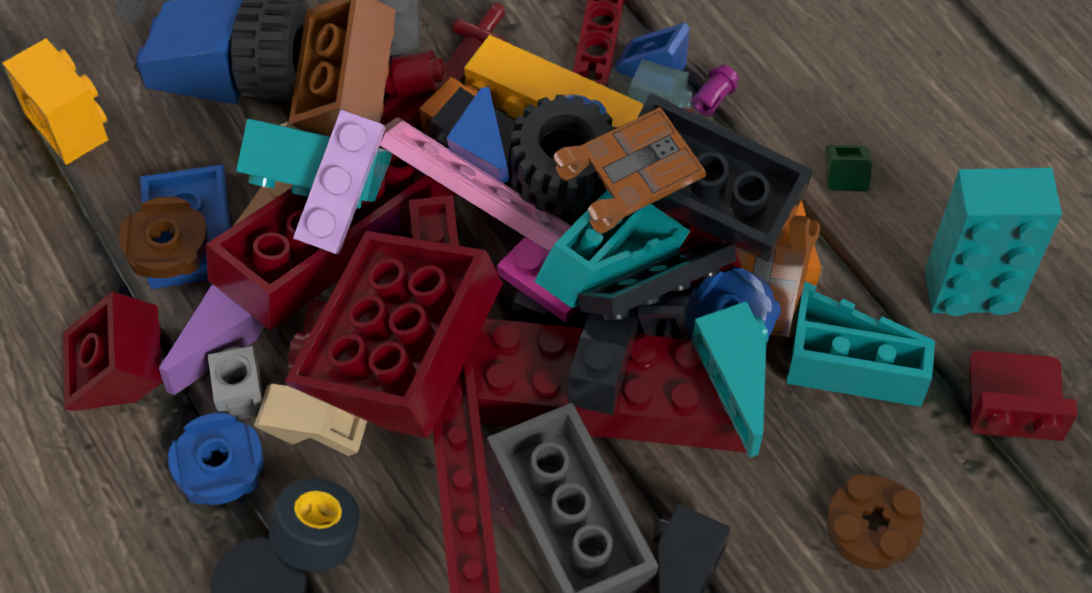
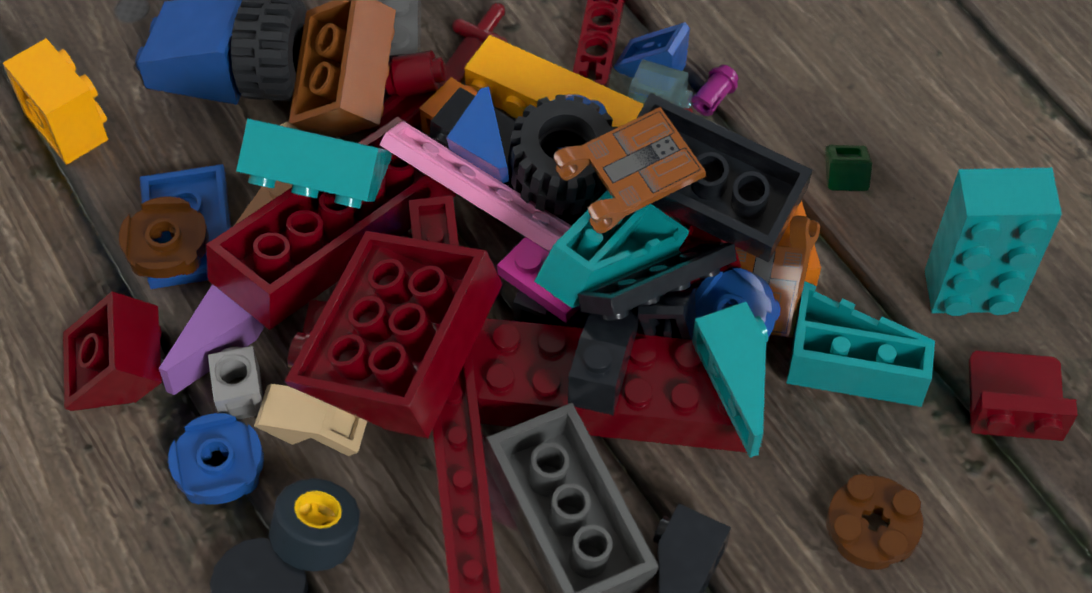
lavender plate [293,110,386,255] -> none

